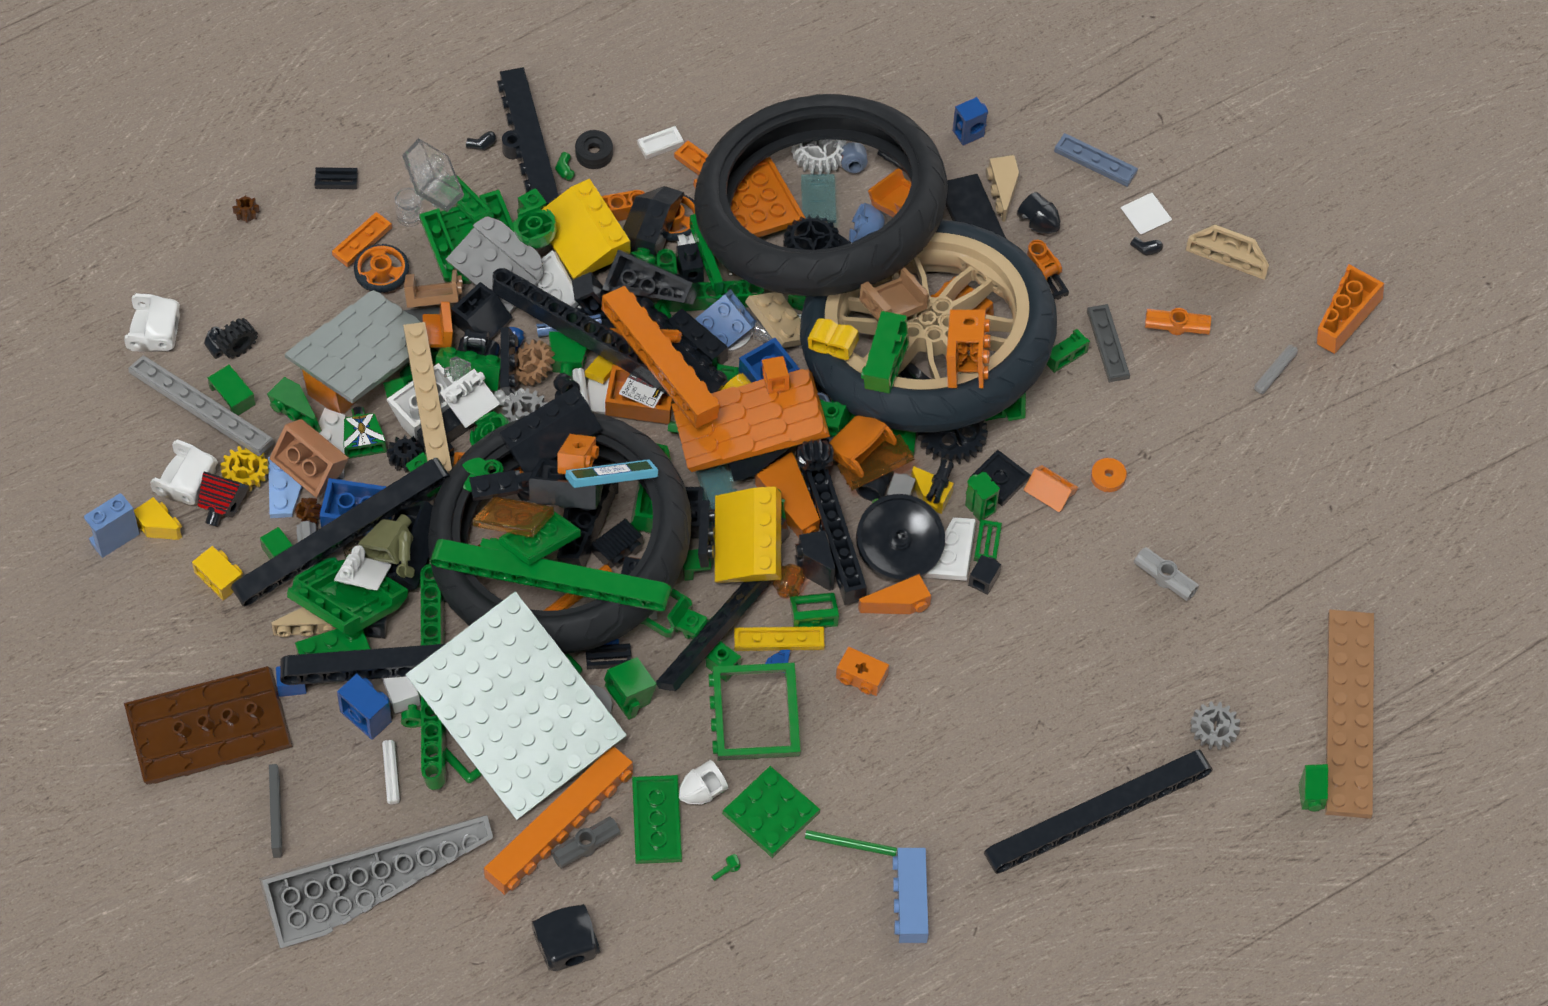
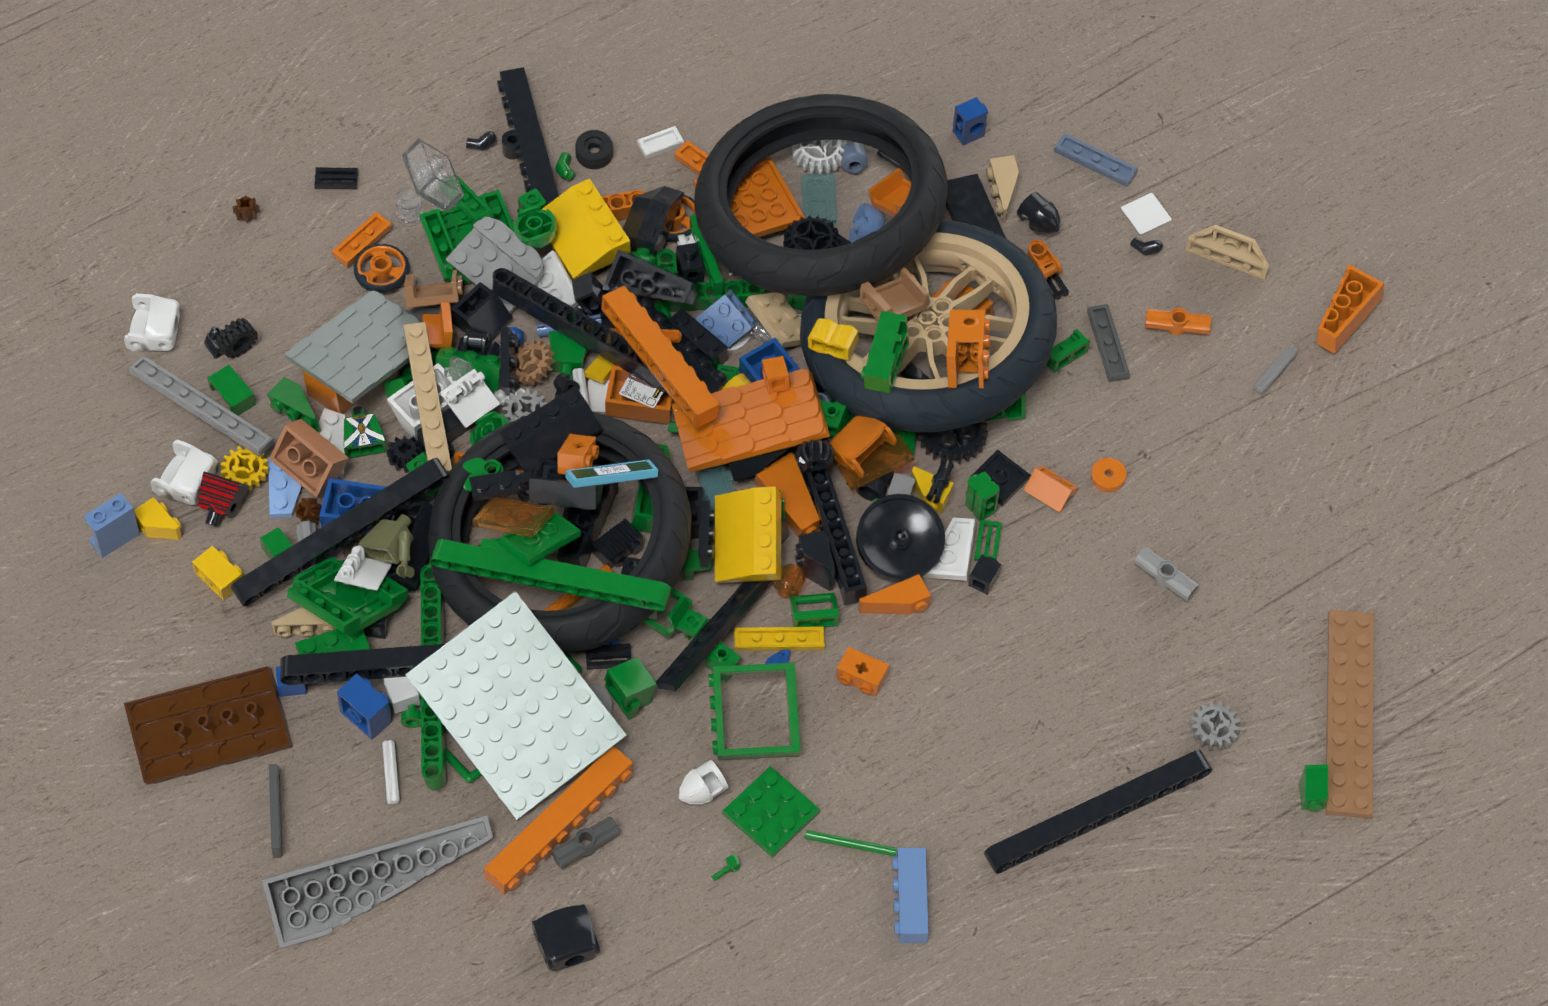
green tile [632,775,682,864] -> none

